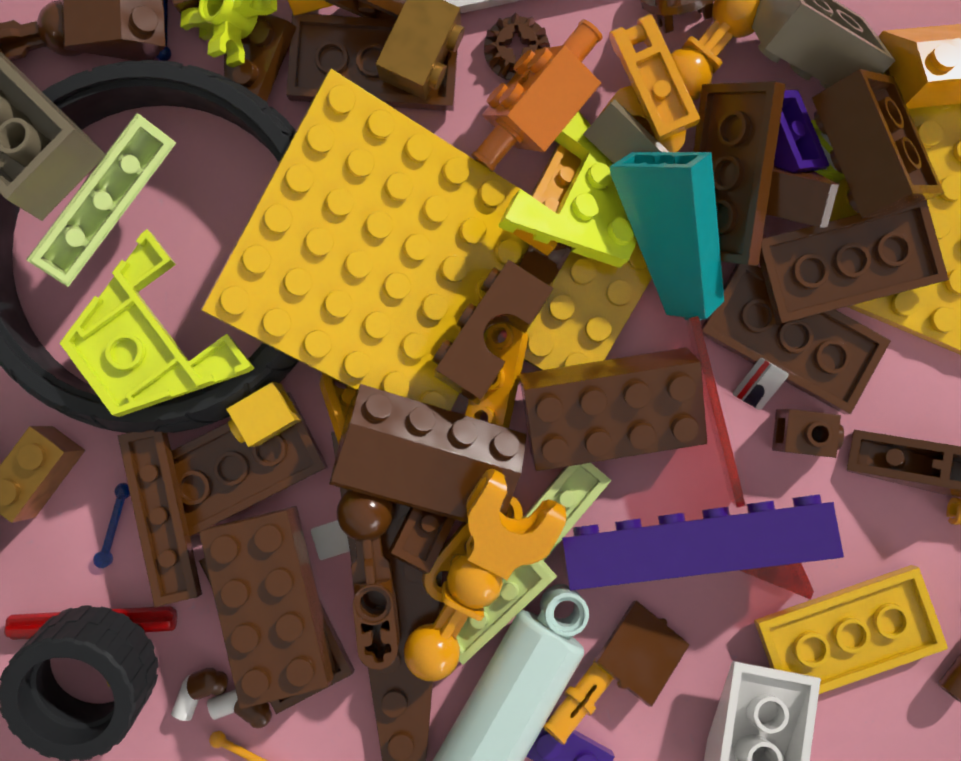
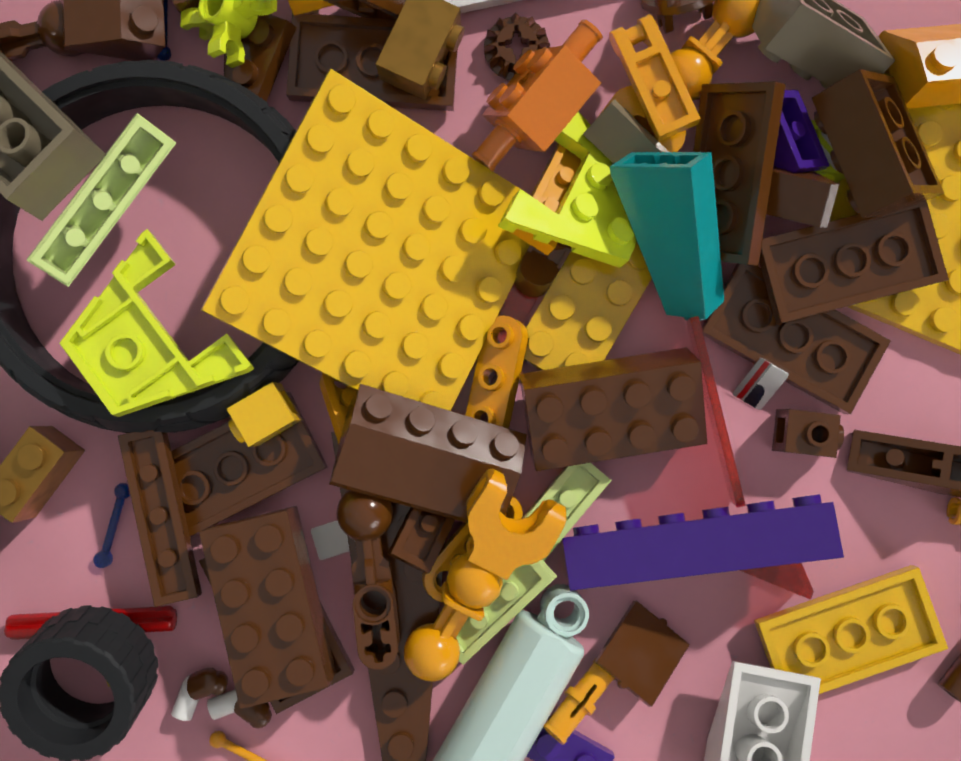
reddish brown arch [432,260,554,405] -> none

